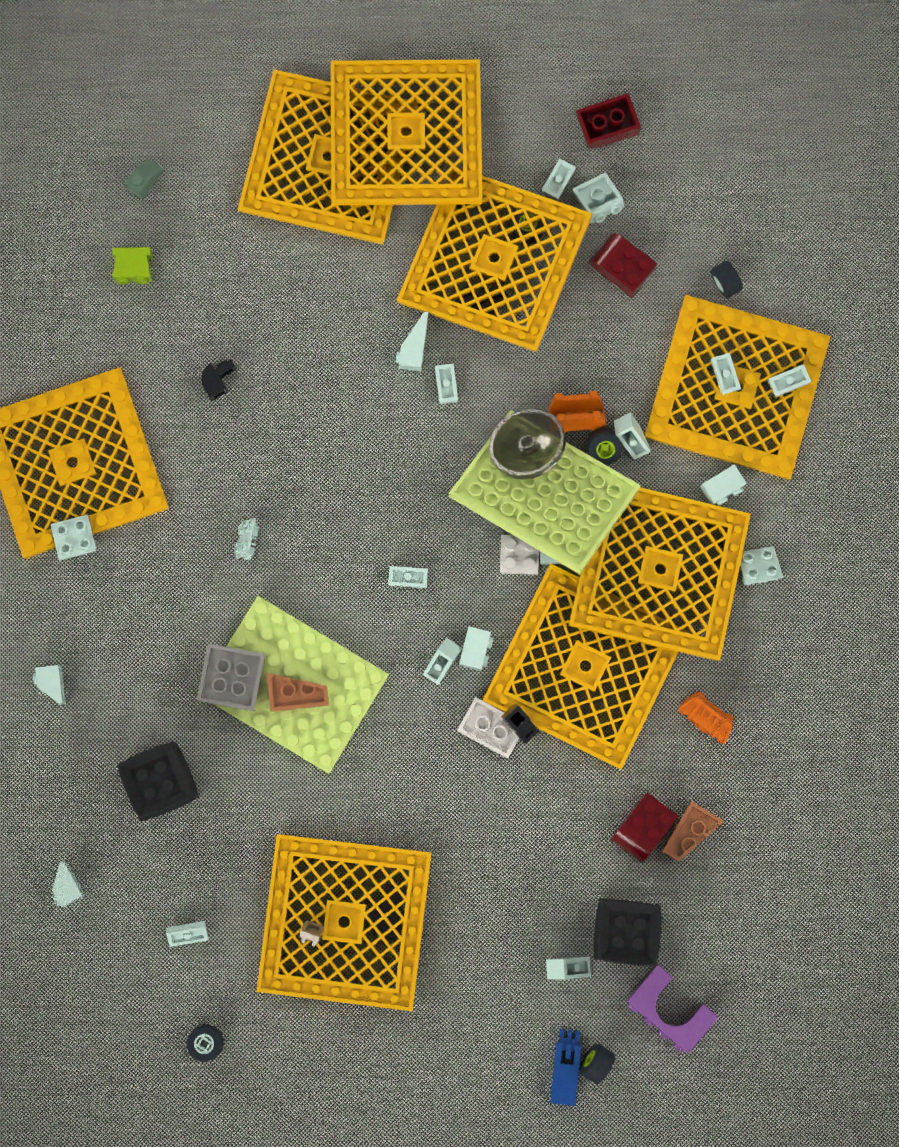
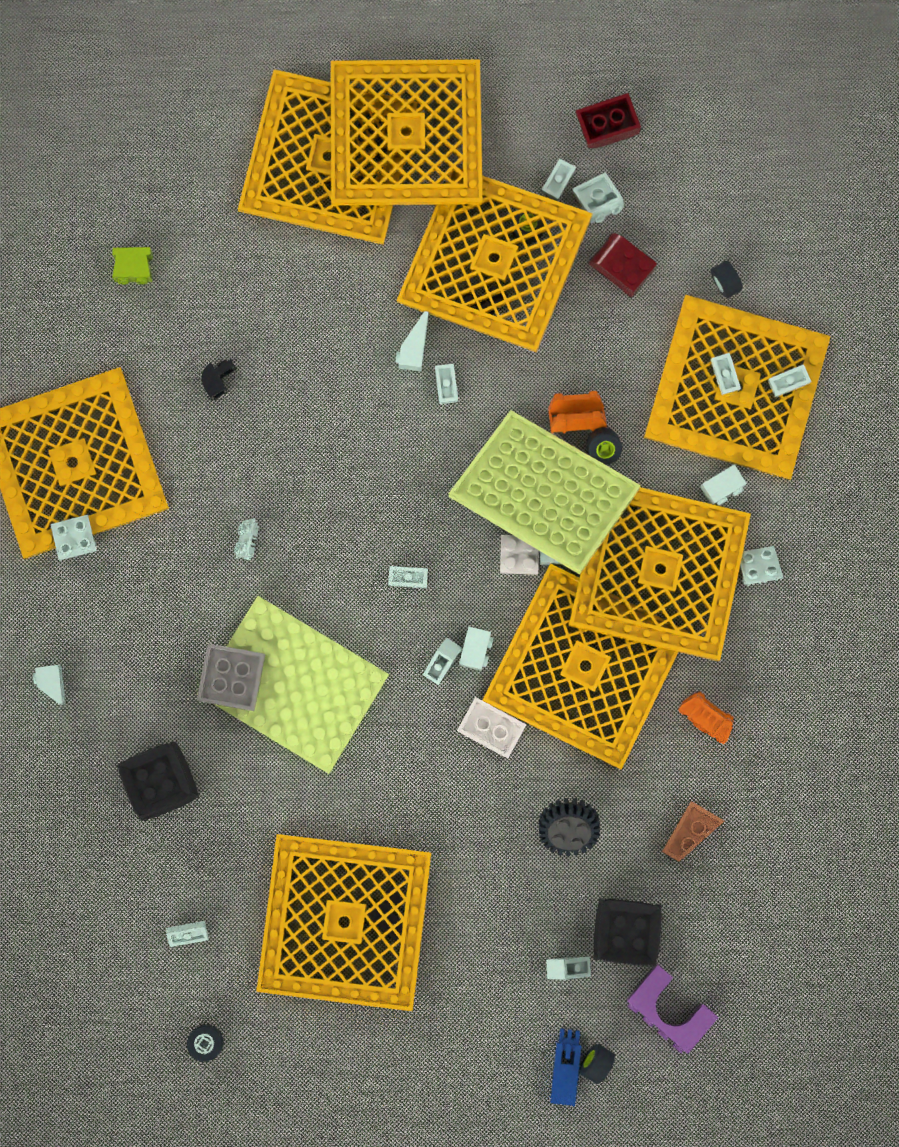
light aqua slope [52,861,85,908] -> none
sand green slope [125,159,164,200] -> none
nougat wing [267,673,329,712] -> none
dark tan tile [299,920,325,947] -> none
clear smoke dish [489,409,566,479] -> none
black brick [501,703,540,744] -> none
dark red brick [611,792,678,863] -> none
light aqua slope [614,413,651,460] -> none
none -> wheel [539,798,600,856]

